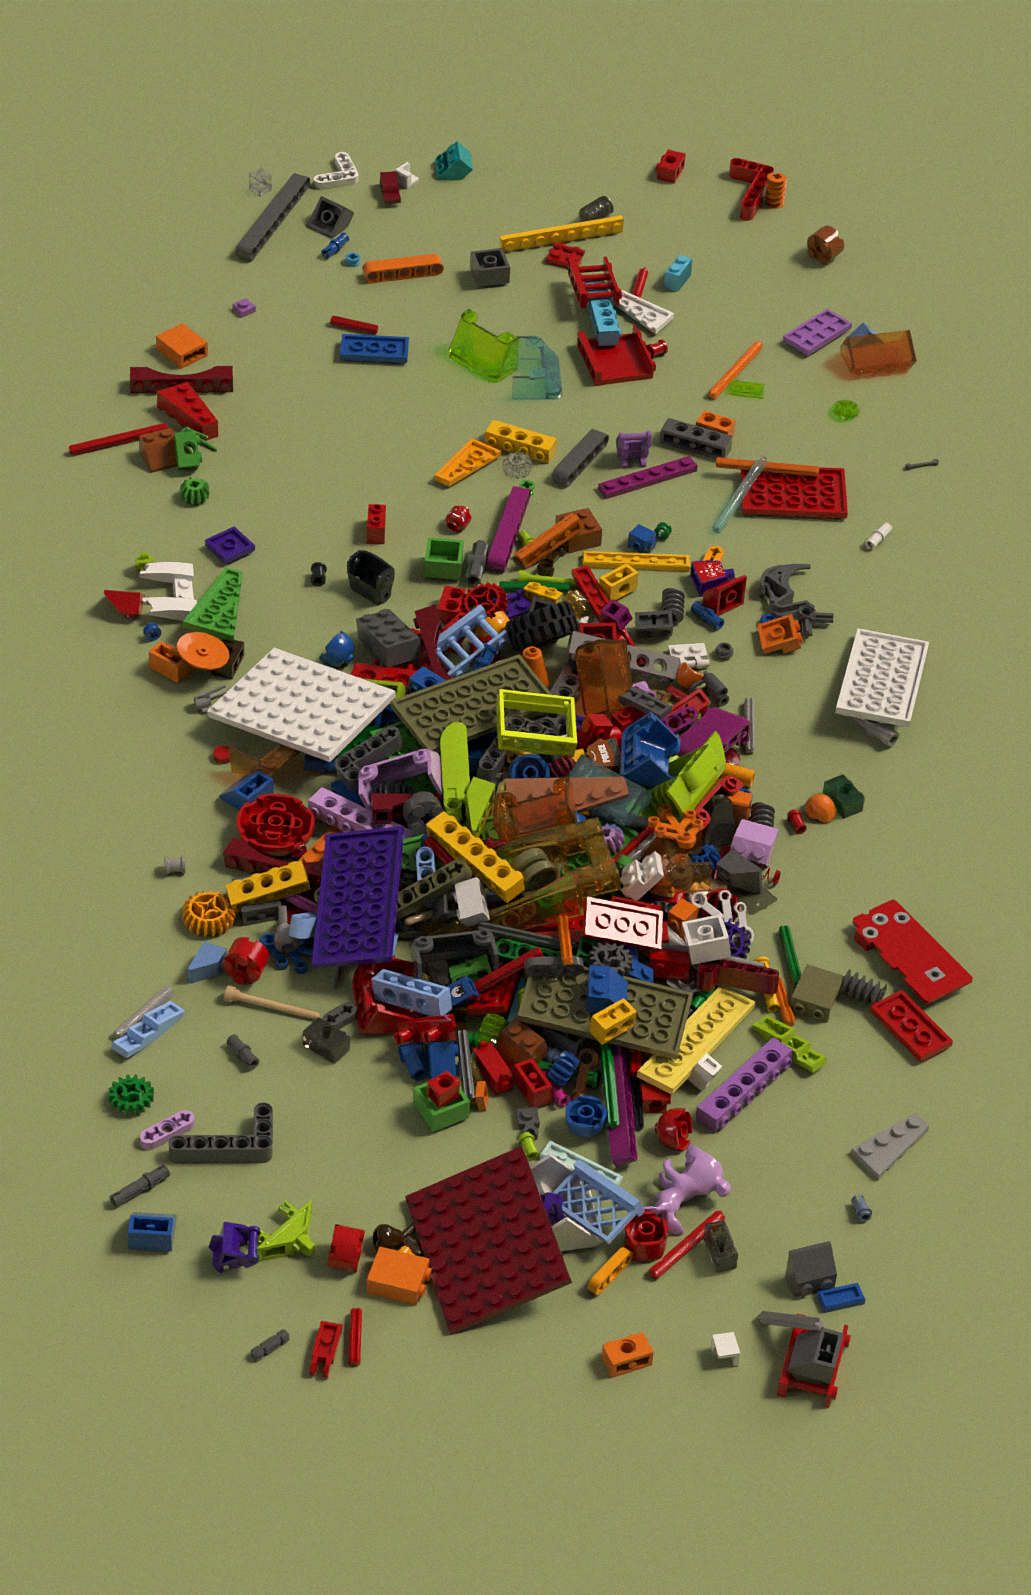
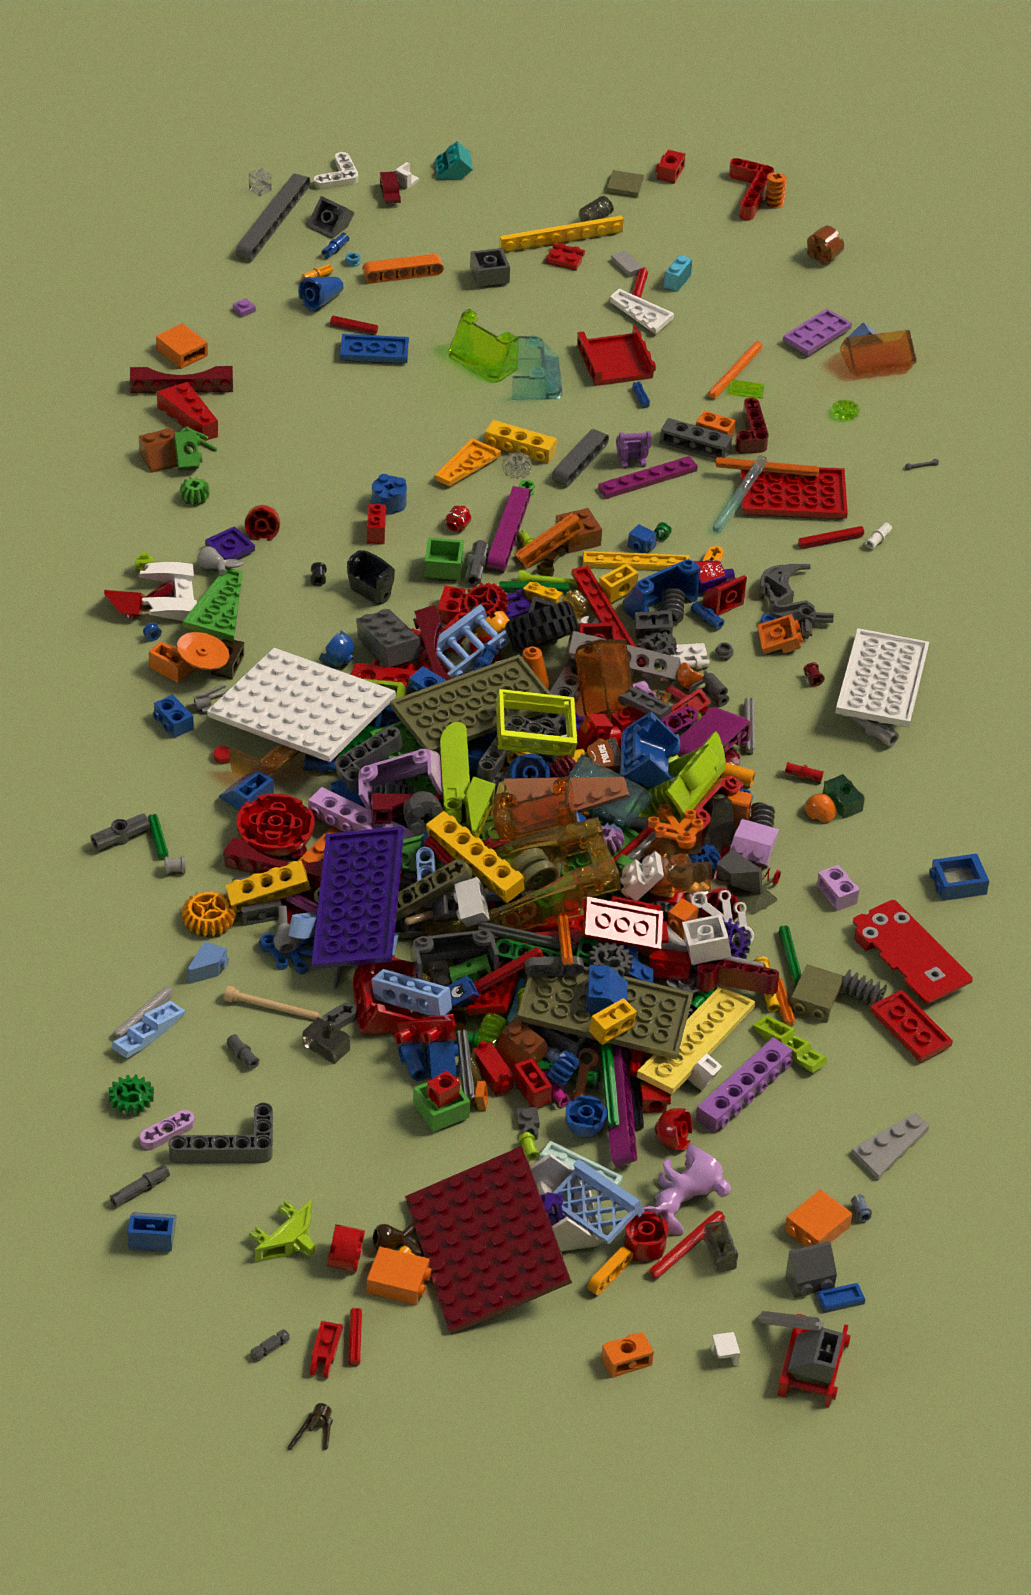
red axle [68,423,168,455] -> none
dark purple piece [208,1222,260,1273] -> none
red brick [222,937,269,985] -> none
red fence [568,256,622,308] -> none
medium azure brick [585,280,622,346] -> none
magenta brick [600,599,633,631] -> none
red bush [646,339,668,359] -> none
red pin [787,809,807,834] -> none
none -> dark grey piece [90,813,150,850]
none -> dark red plate [144,580,174,606]
none -> green axle [148,814,169,860]
none -> blue brick [153,694,194,738]
none -> light grey piece [197,546,244,576]
none -> red cylinder [245,505,280,541]
none -> dark brown plant [288,1403,333,1450]
none -> blue cone [298,277,343,310]
none -> light orange axle [301,264,333,281]
none -> blue brick [371,474,407,515]
none -> olive tile [607,170,644,197]
none -> light grey tile [611,250,643,277]
none -> blue windscreen [622,559,701,621]
none -> blue axle [632,381,650,407]
none -> dark grey gear [637,631,677,655]
none -> dark red beam [735,397,769,454]
none -> red pin [784,762,824,783]
none -> orange brick [785,1189,852,1247]
none -> red axle [798,526,865,548]
none -> dark red bush [803,662,825,687]
none -> lavender brick [817,865,859,911]
none -> blue window [929,854,989,901]

